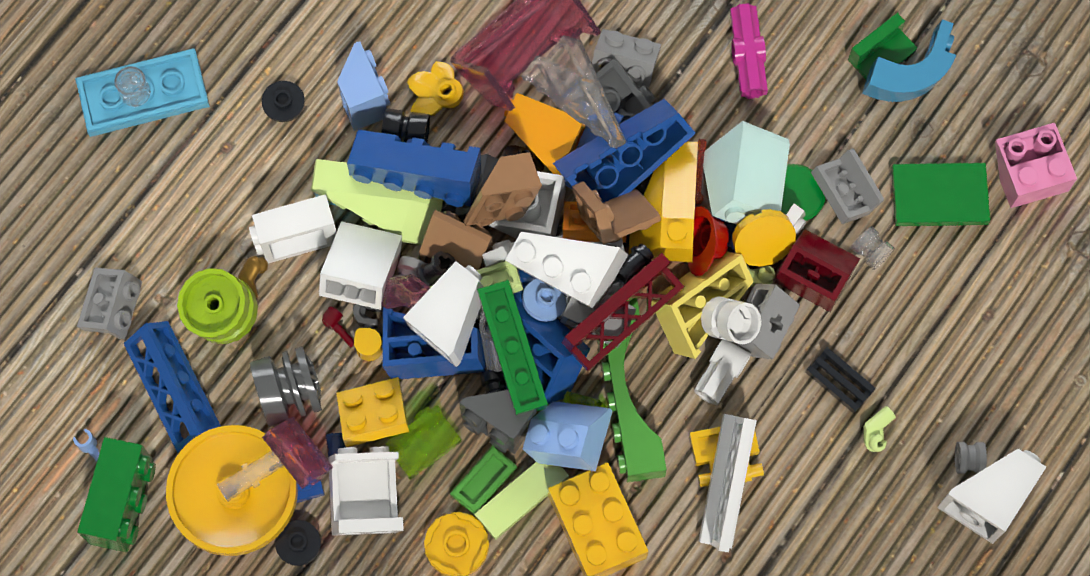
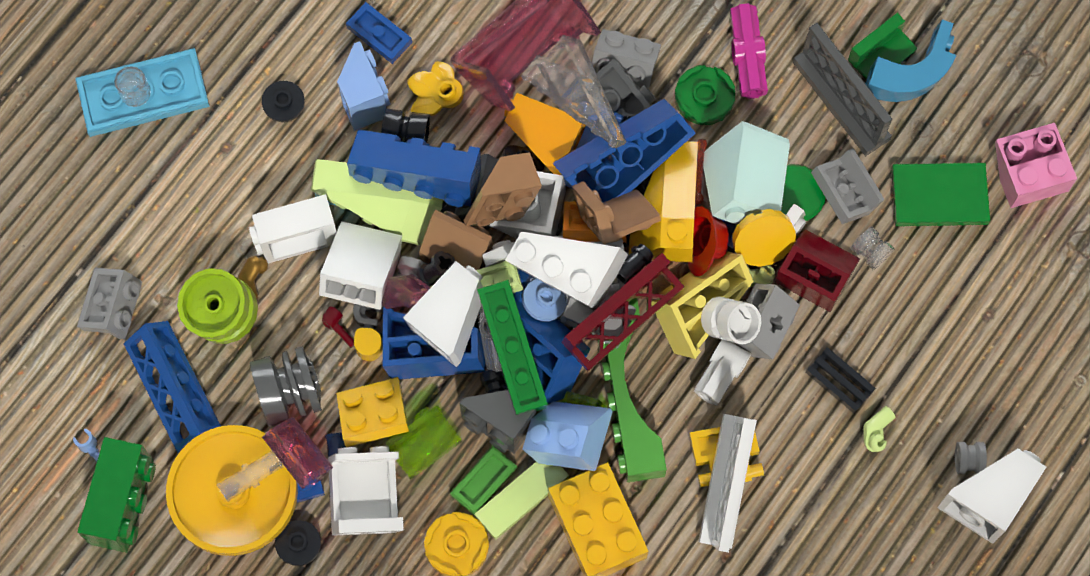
none -> blue plate [346,2,412,64]
none -> green tile [674,65,736,125]
none -> dark grey fence [793,23,892,157]

